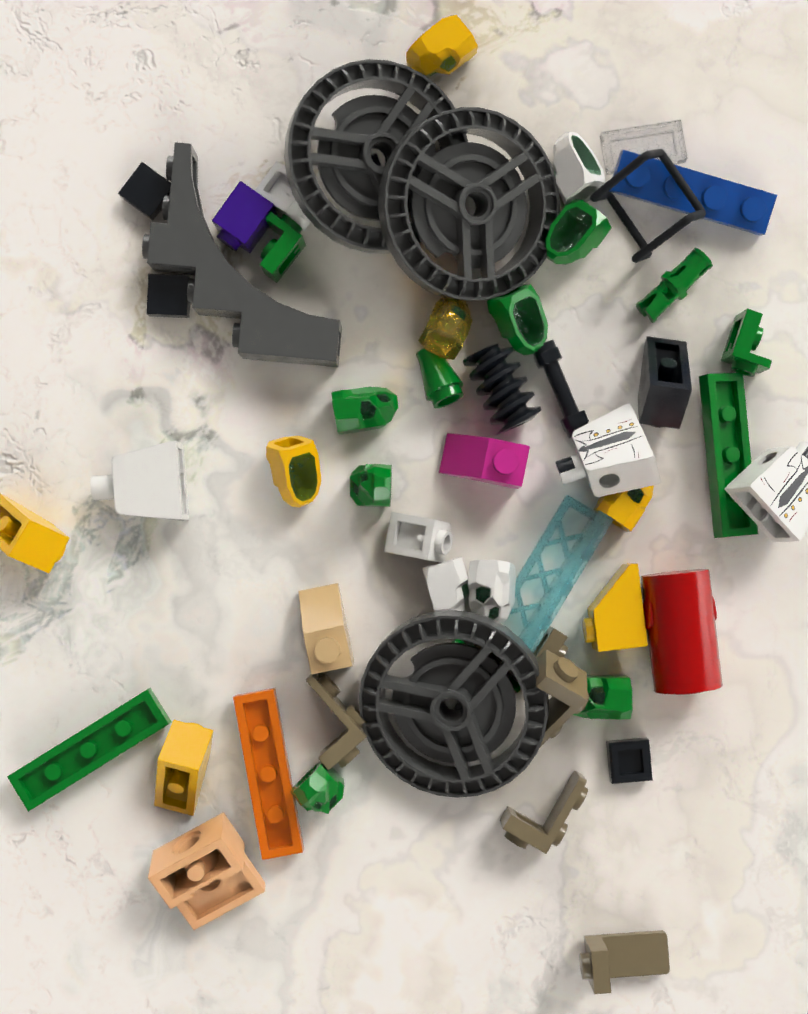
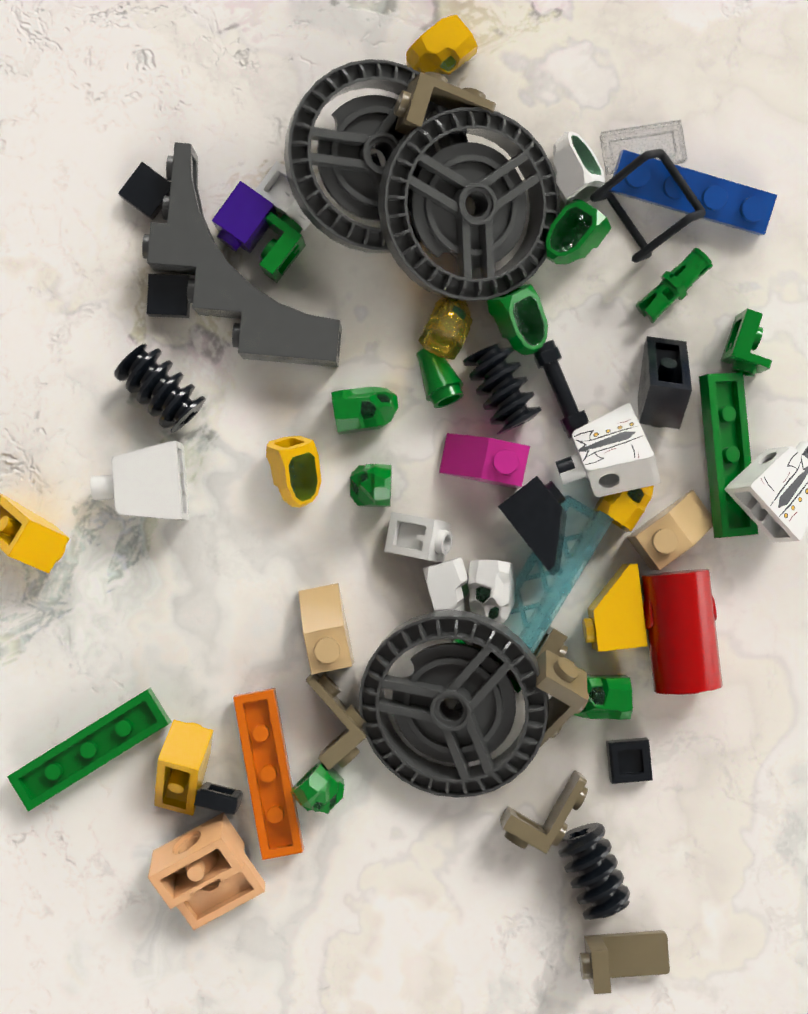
none -> black piece [114,344,206,433]
none -> black tile [194,782,243,815]
none -> dark tan bracket [394,72,496,135]
none -> black slope [498,476,567,576]
none -> black piece [558,823,630,920]
none -> tan slope [627,490,713,570]

